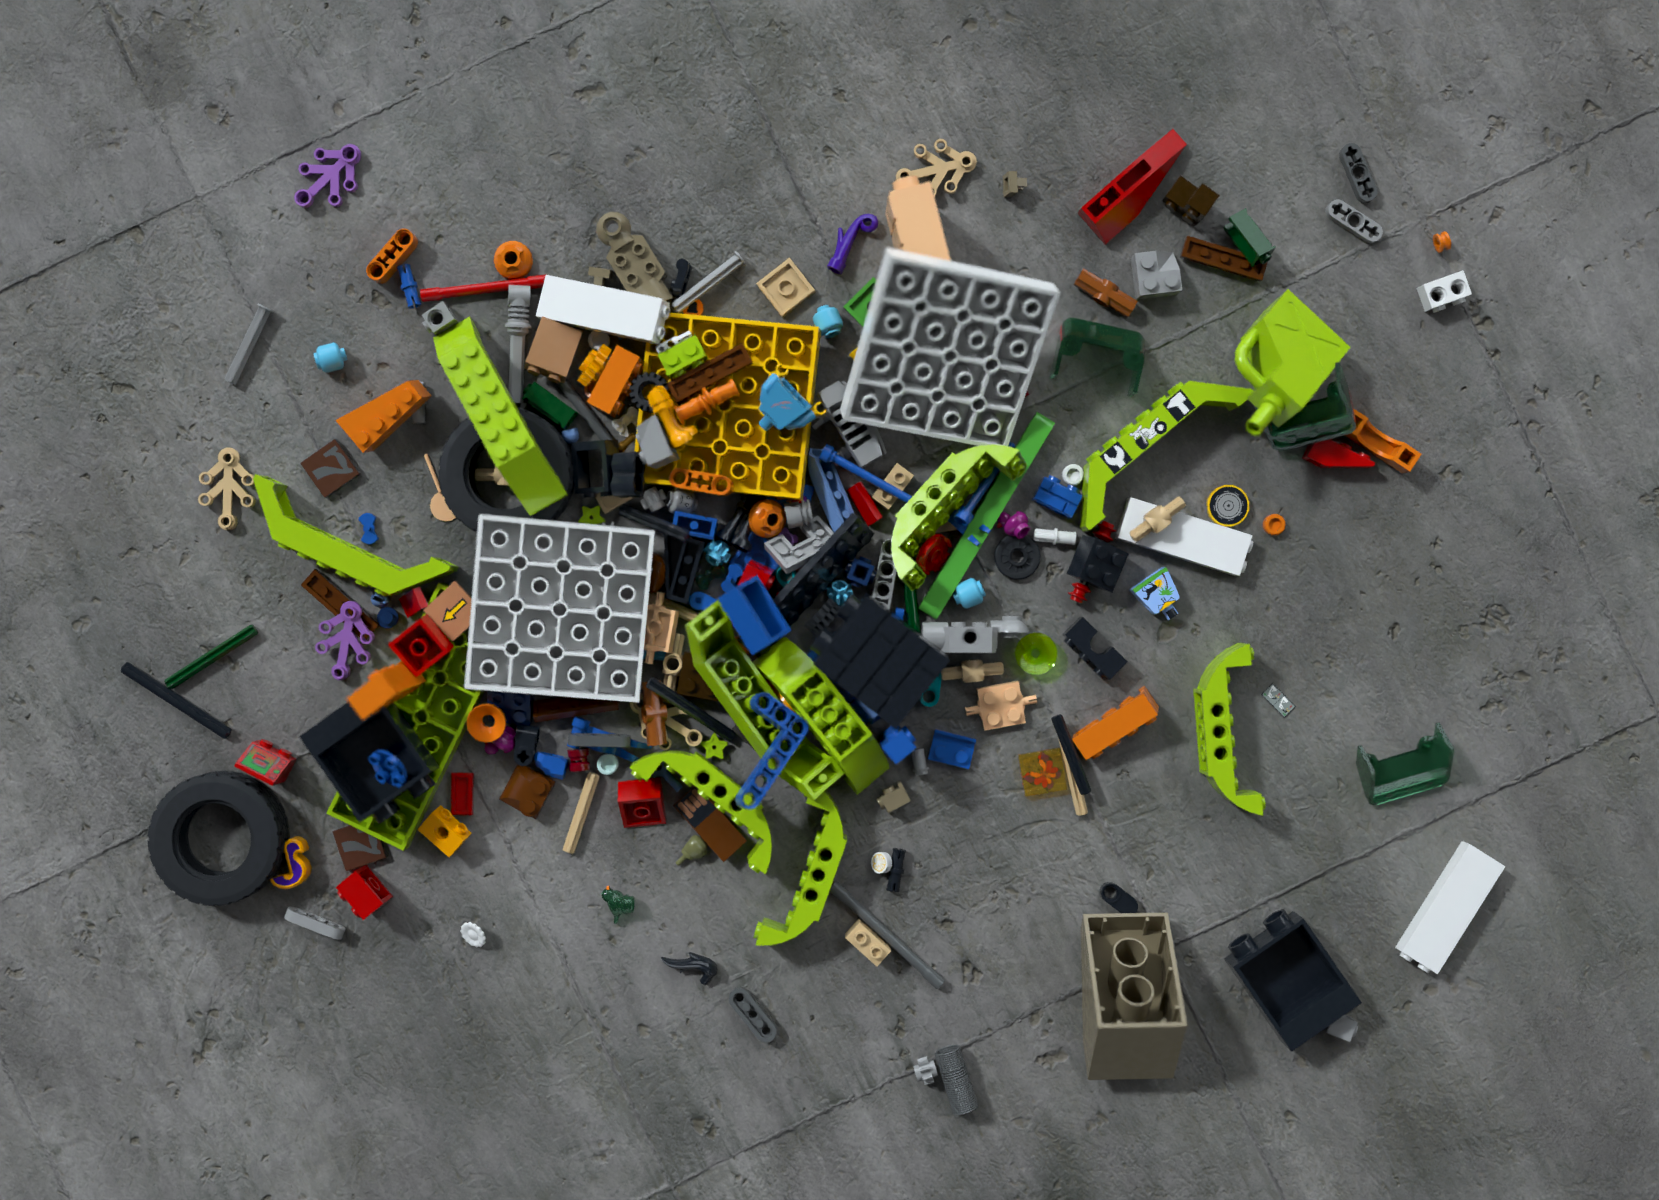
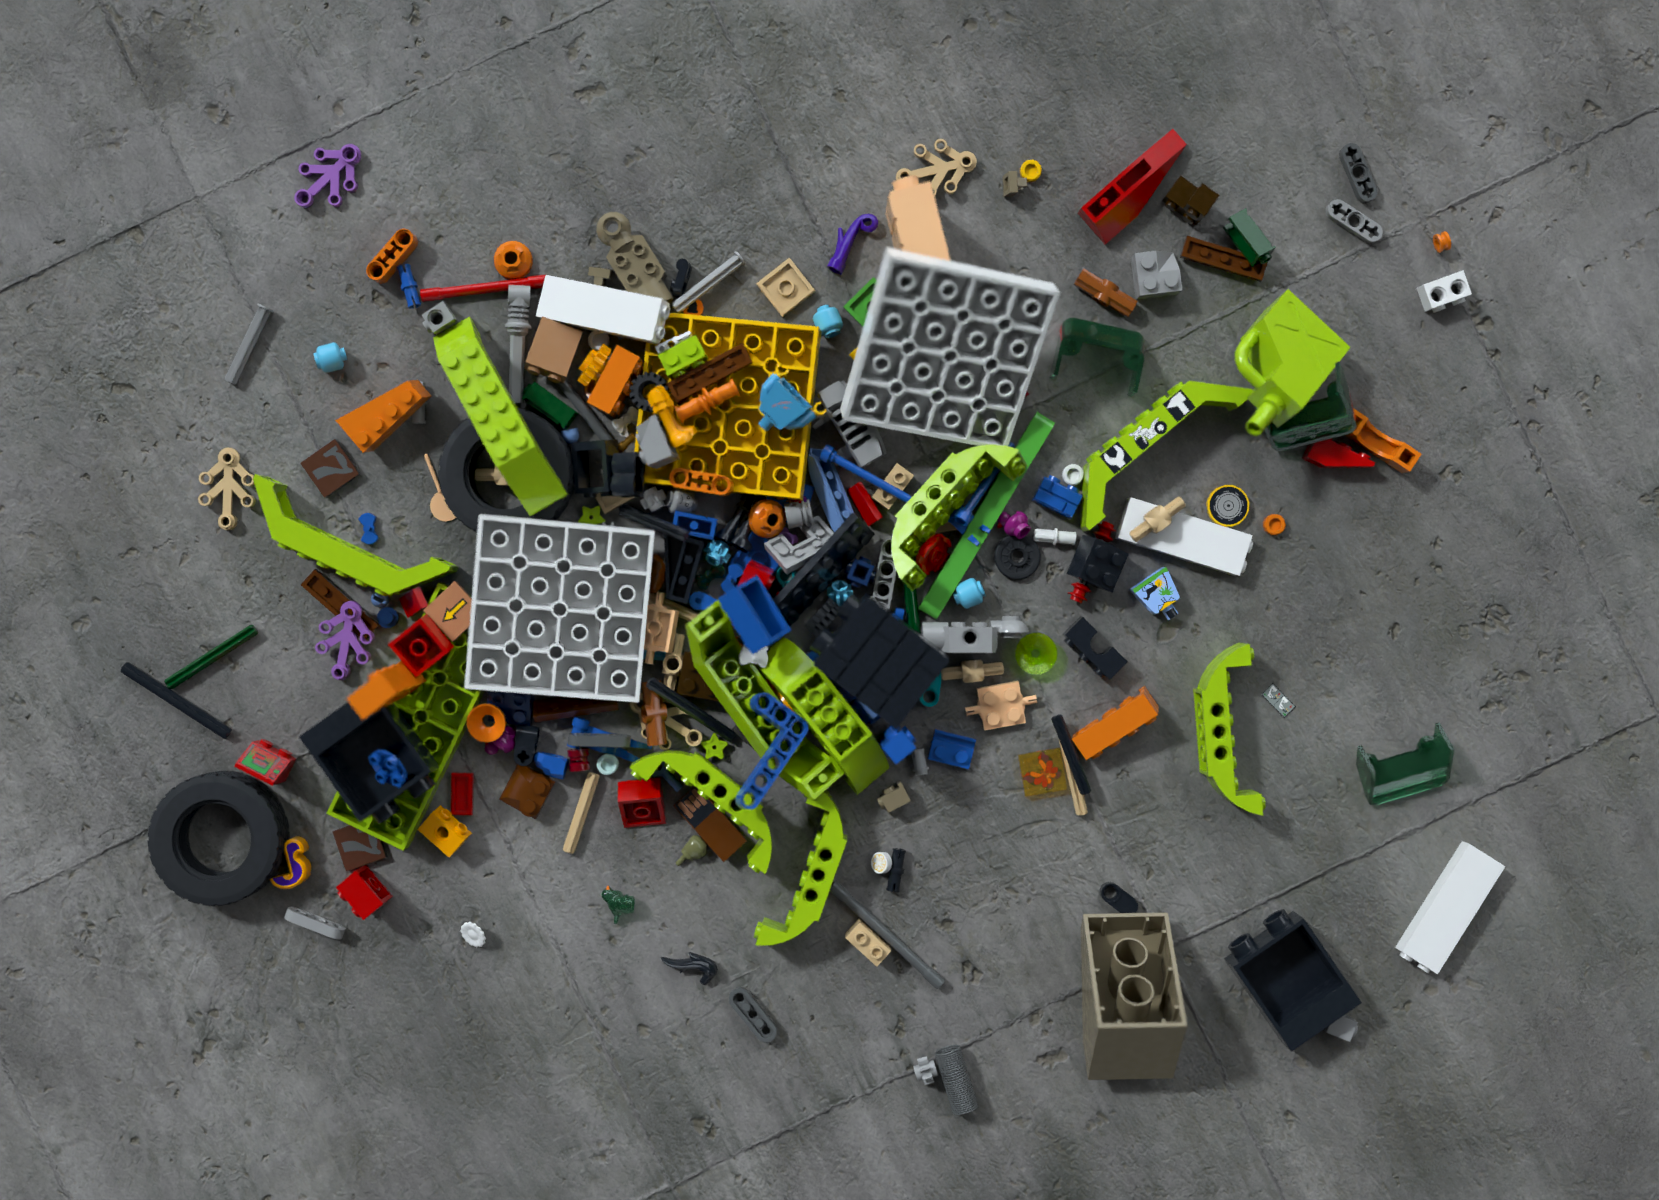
none -> white piece [739,644,768,668]
none -> yellow tile [1020,160,1042,182]

